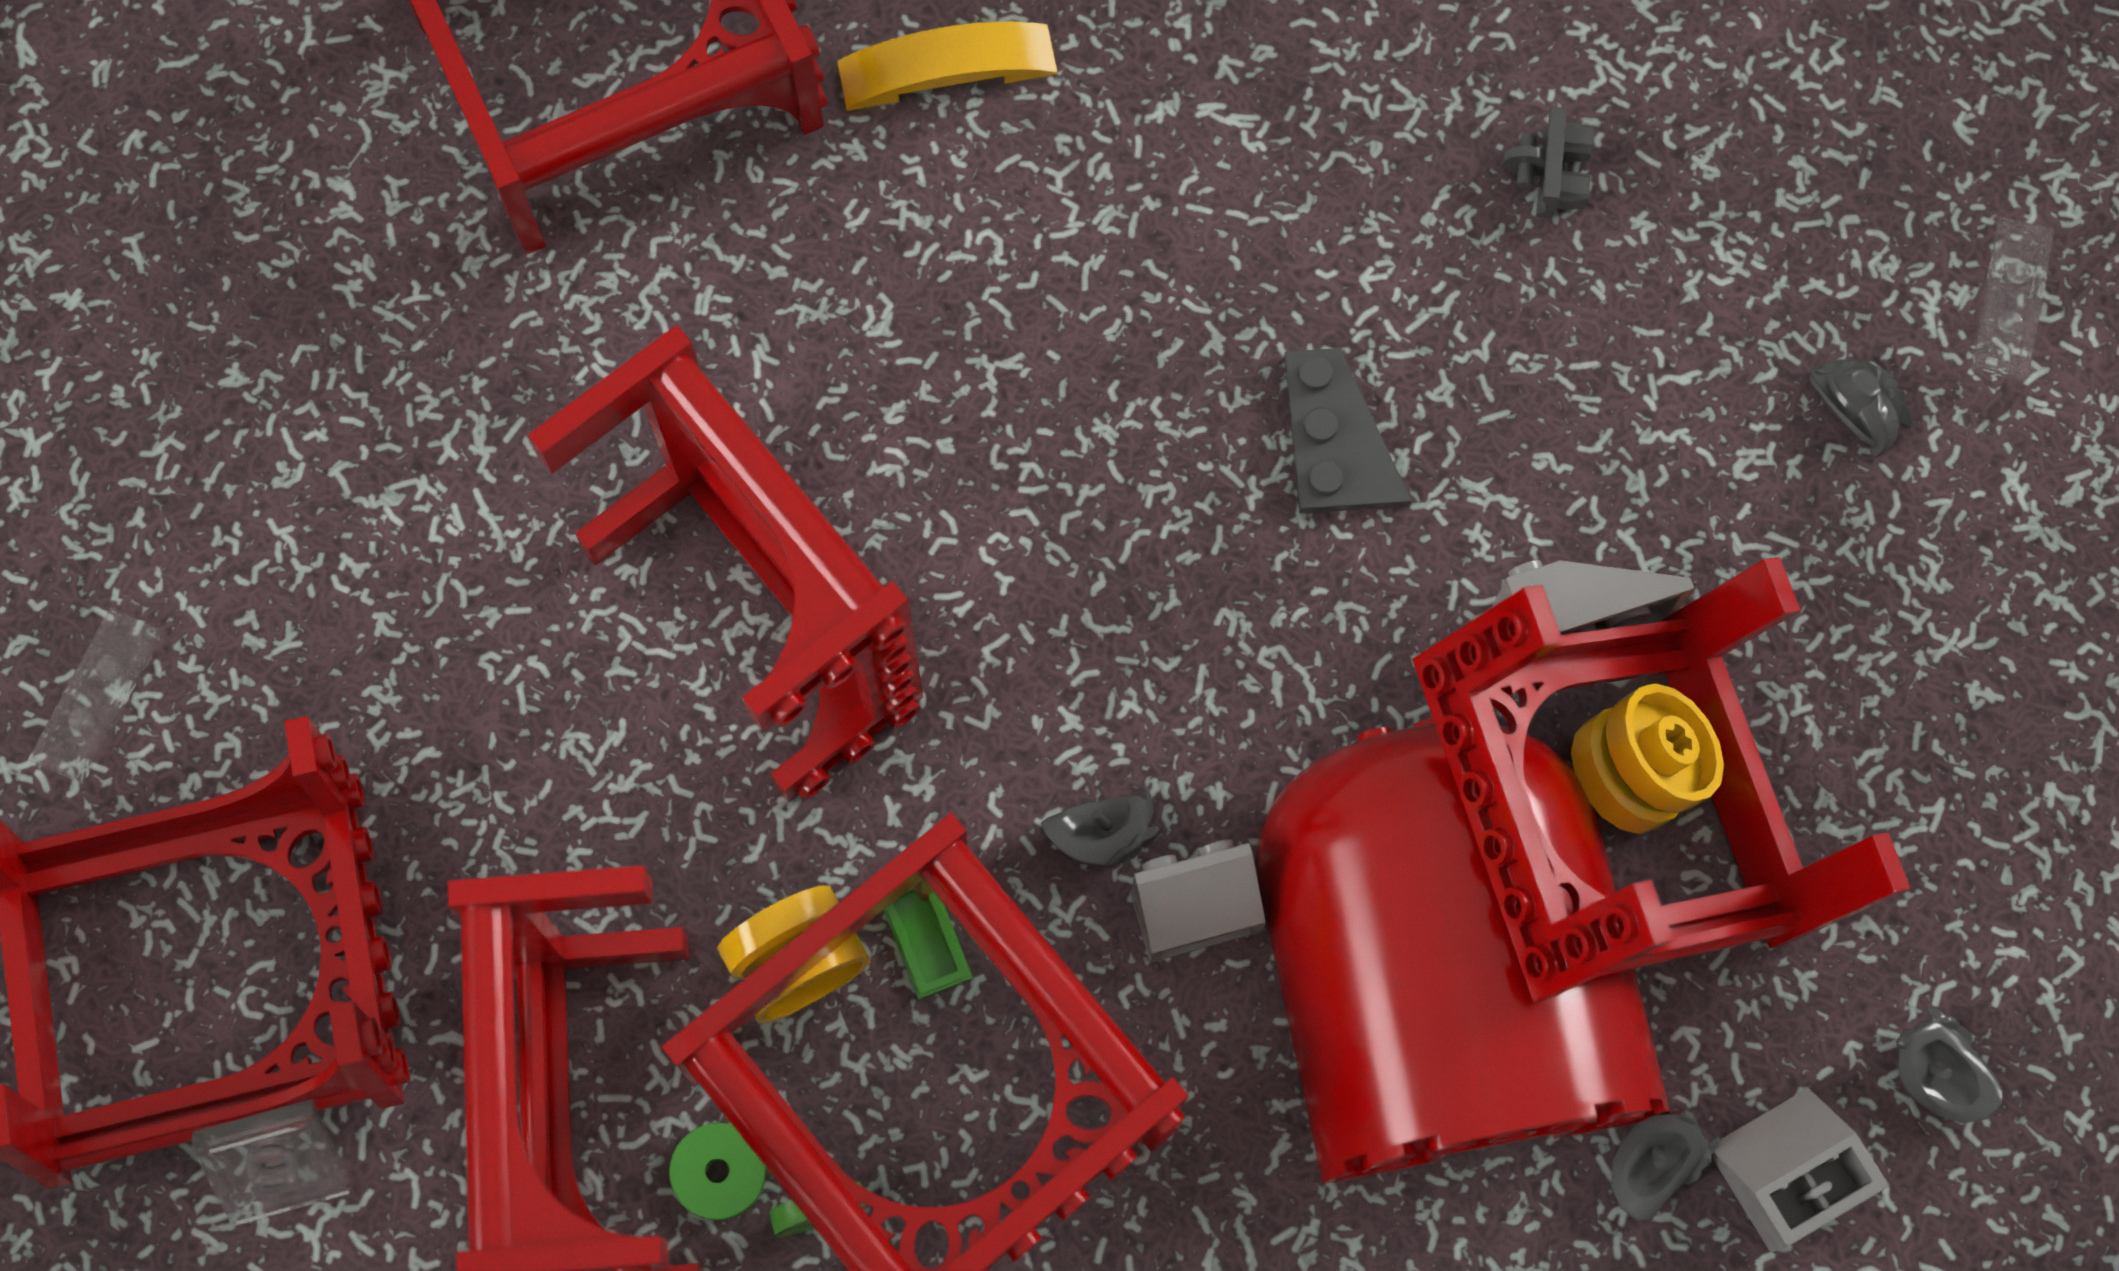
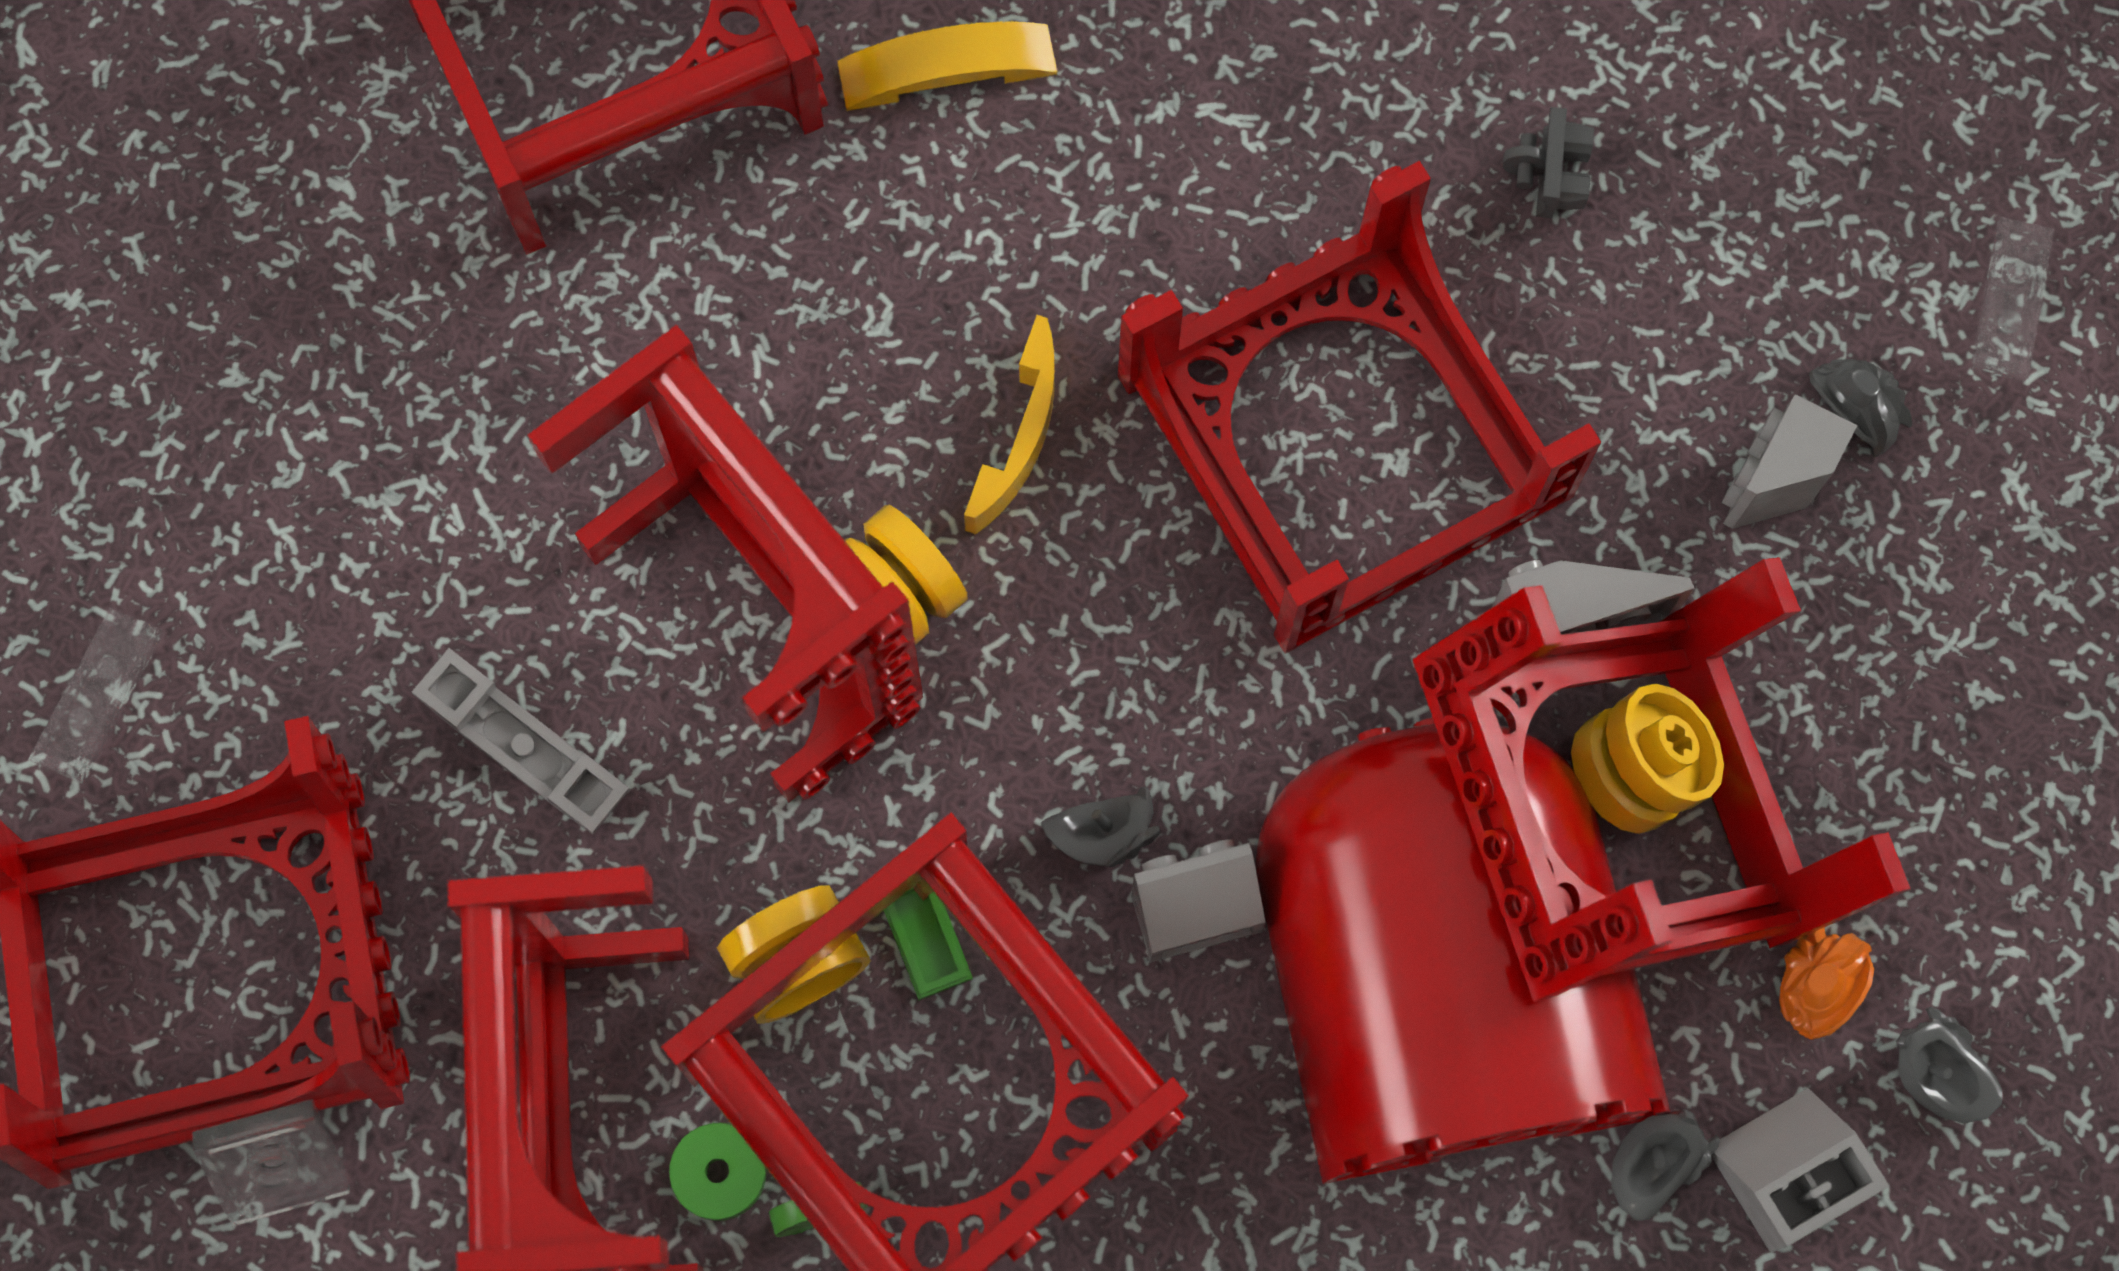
dark grey wing [1284,348,1412,514] -> none
none -> light grey slope [412,648,630,834]
none -> yellow wheel [845,505,968,645]
none -> yellow slope [964,315,1055,534]
none -> red arch [1118,161,1601,654]
none -> light grey slope [1721,394,1857,529]
none -> orange hat [1779,928,1874,1040]

